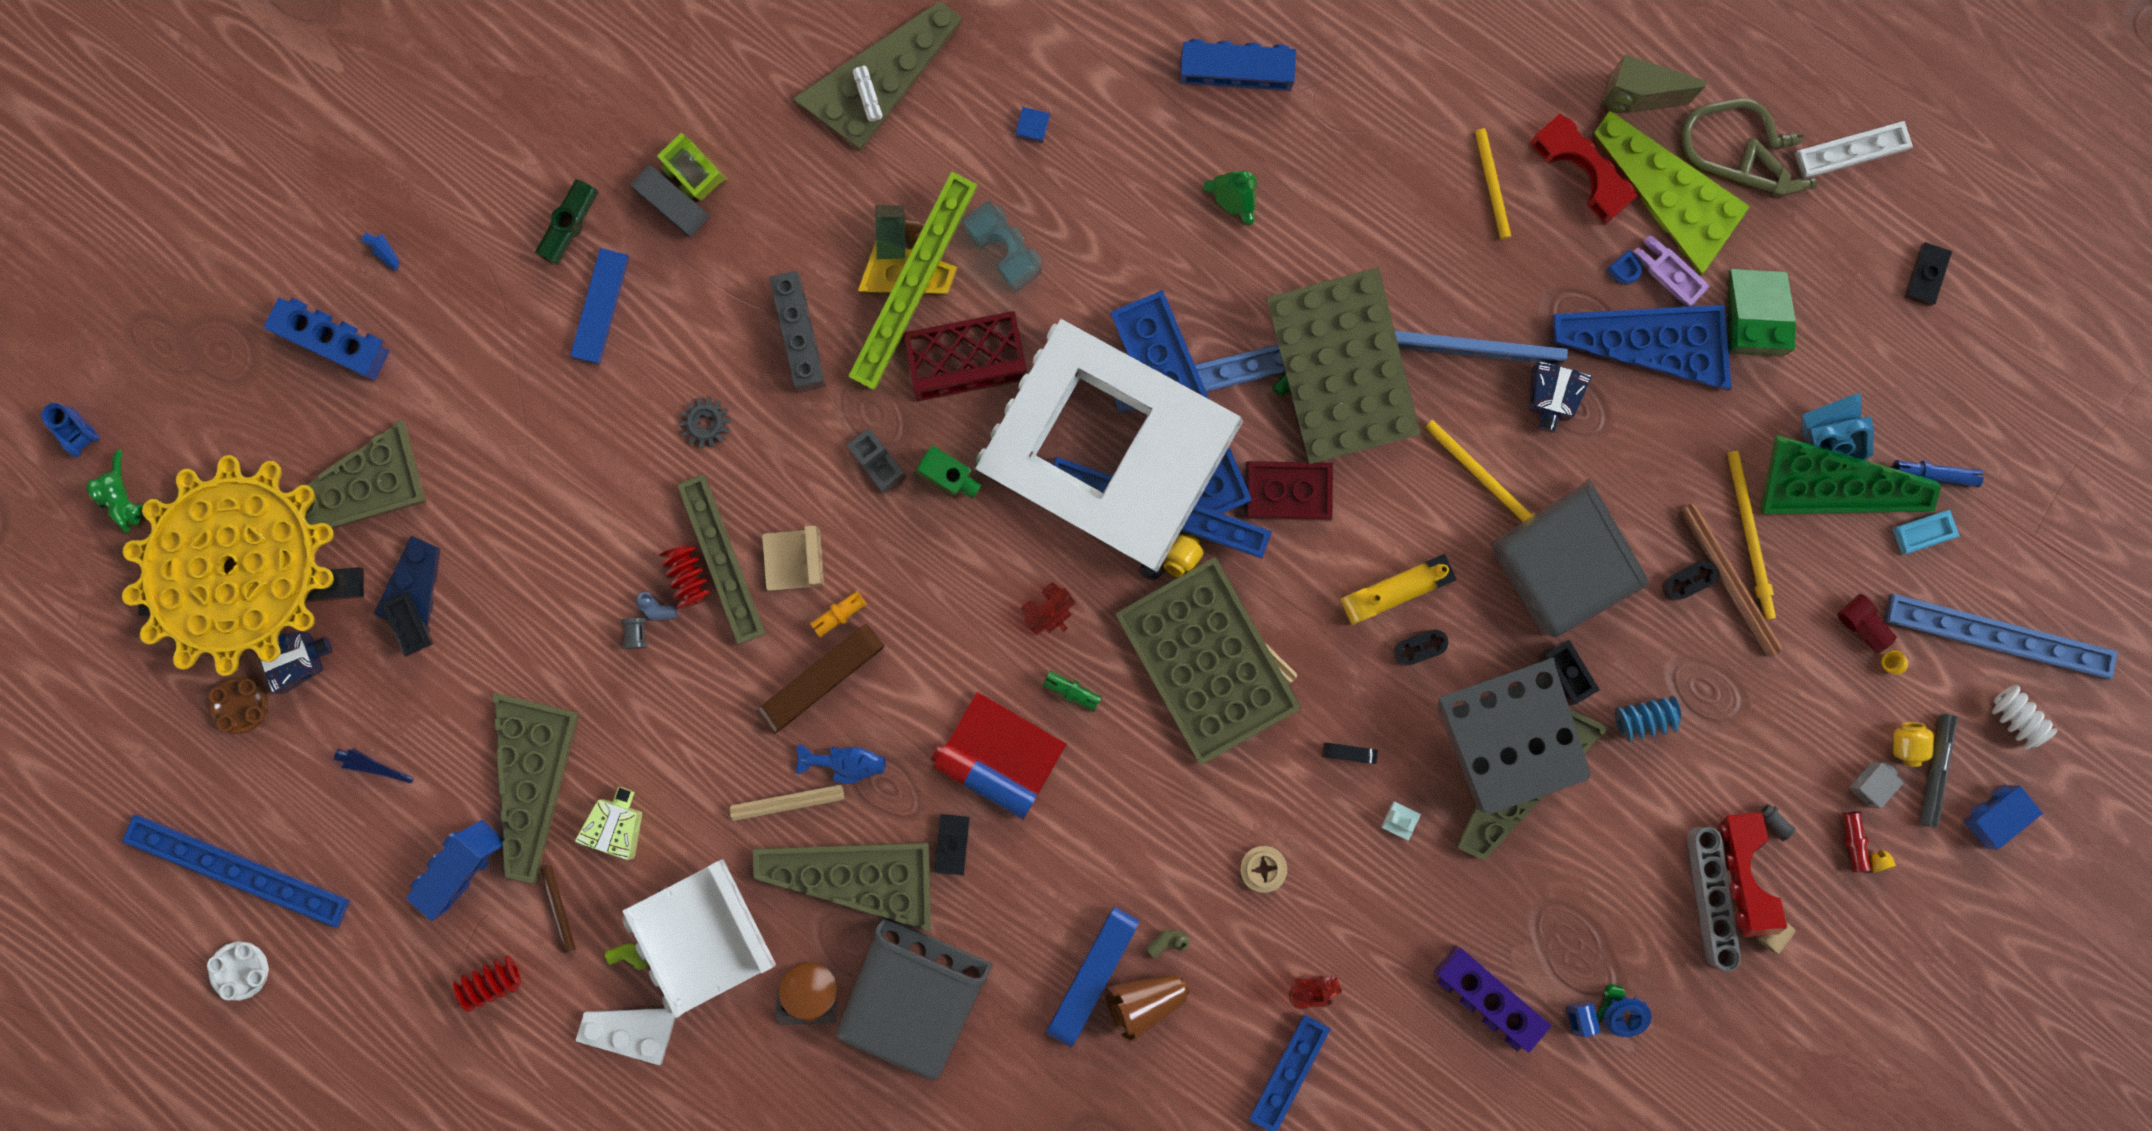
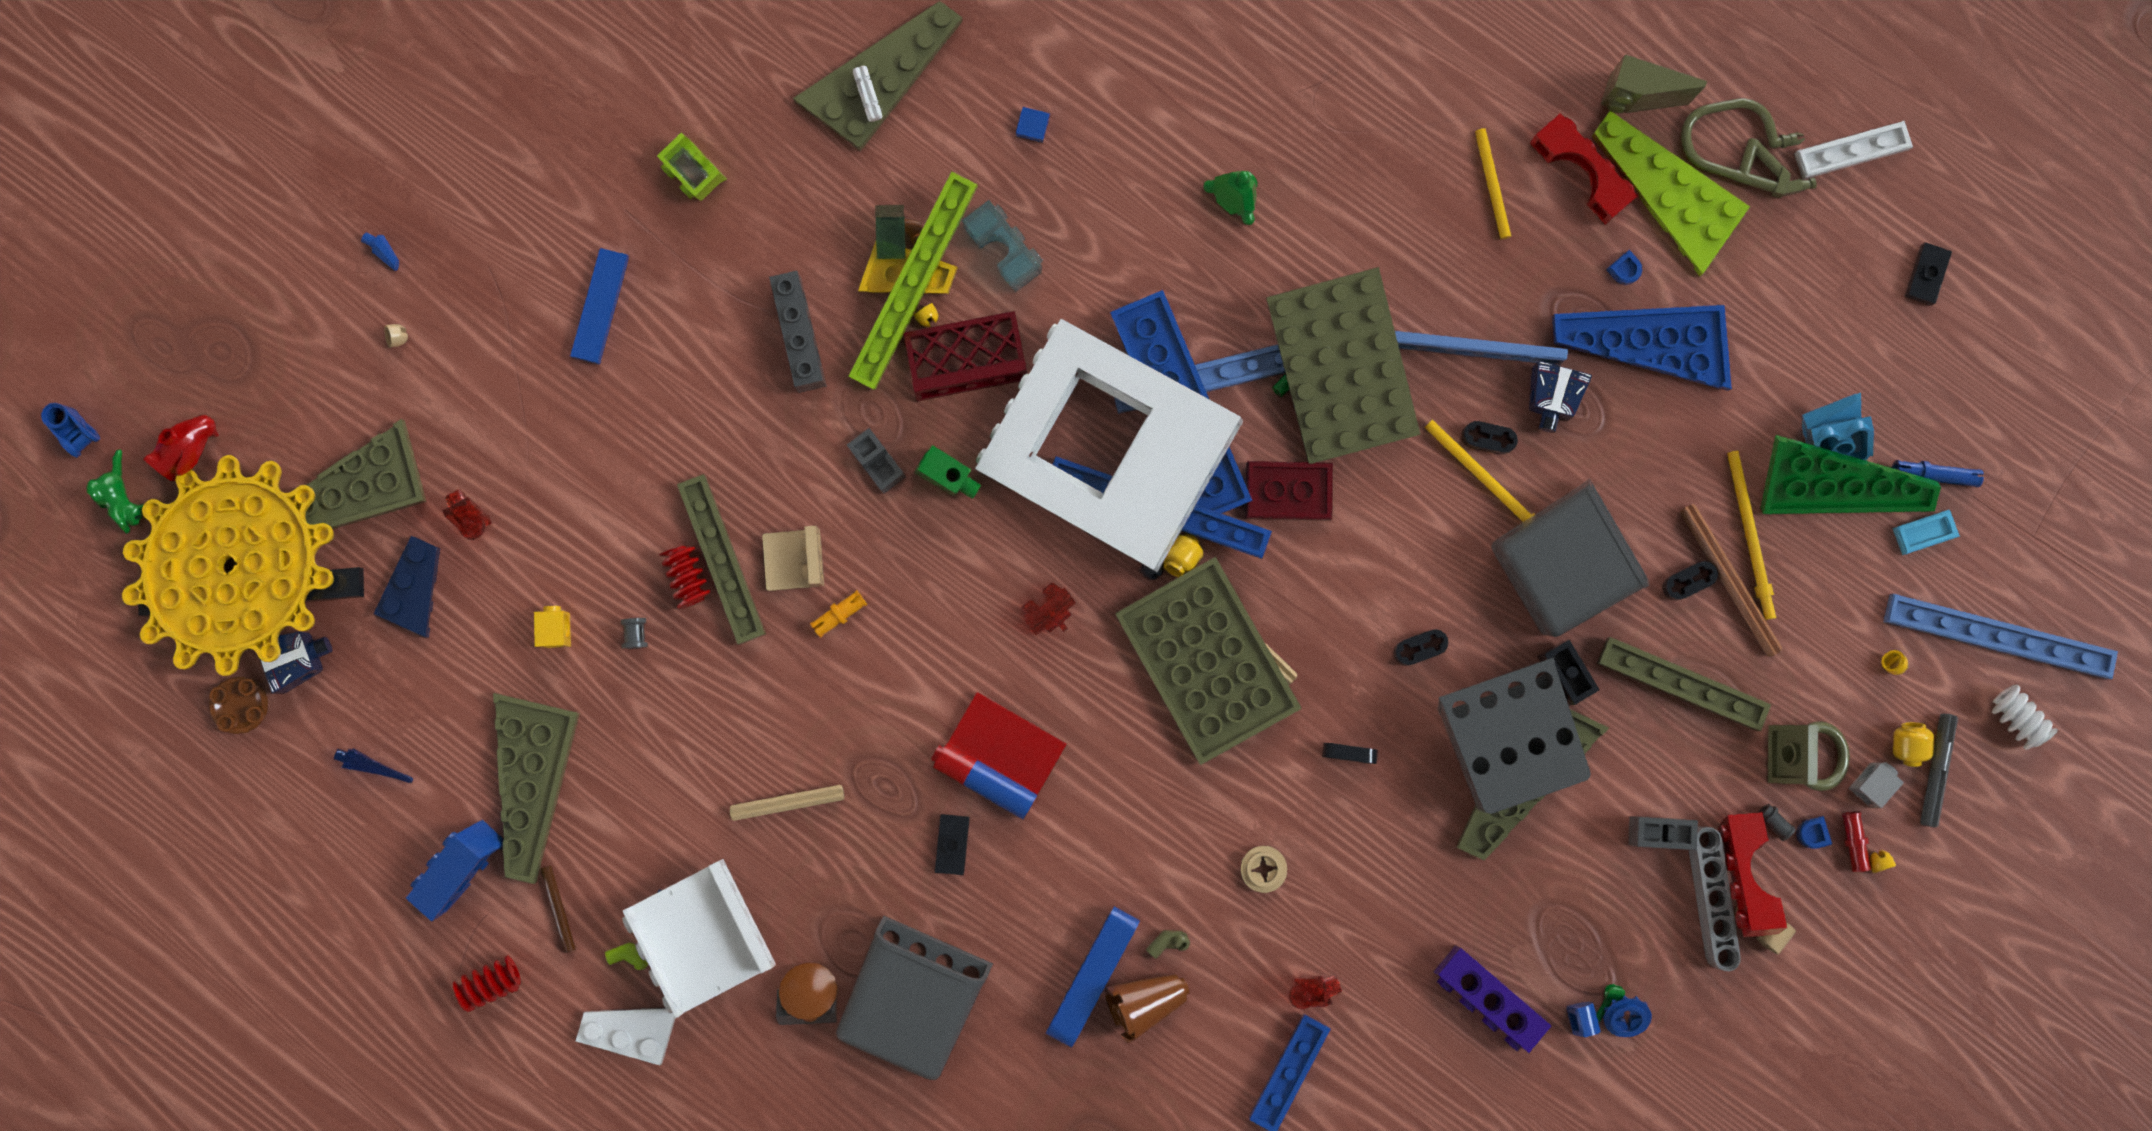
blue tile [122,815,350,928] -> none
white dish [207,941,269,1001] -> none
blue brick [263,297,390,381] -> none
black plate [381,592,434,657] -> none
dark green piece [534,179,599,266] -> none
torso [575,787,642,860] -> none
dark grey beam [630,164,710,238] -> none
sand blue arm [636,592,677,621] -> none
dark grey gear [679,397,731,448] -> none
olive wing [753,843,931,932] -> none
reddish brown beam [756,623,885,734] -> none
blue animal [796,744,886,784] -> none
green pin [1042,670,1102,712] -> none
blue brick [1180,39,1296,91] -> none
yellow piece [1340,554,1457,625] -> none
light aqua tile [1381,801,1421,841] -> none
dark azure piece [1614,696,1681,742] -> none
lavender hinge [1632,235,1710,307] -> none
green slope [1727,269,1796,357] -> none
dark red piece [1837,594,1897,654] -> none
blue brick [1964,784,2043,850] -> none
none -> red animal [143,415,219,482]
none -> tan hinge [384,324,408,348]
none -> clear red hips [442,489,492,540]
none -> yellow brick [534,606,571,648]
none -> yellow hinge [914,303,939,327]
none -> black beam [1462,421,1518,454]
none -> olive plate [1596,637,1772,731]
none -> dark grey brick [1628,816,1698,850]
none -> olive tile [1768,721,1850,791]
none -> blue tile [1796,816,1832,849]

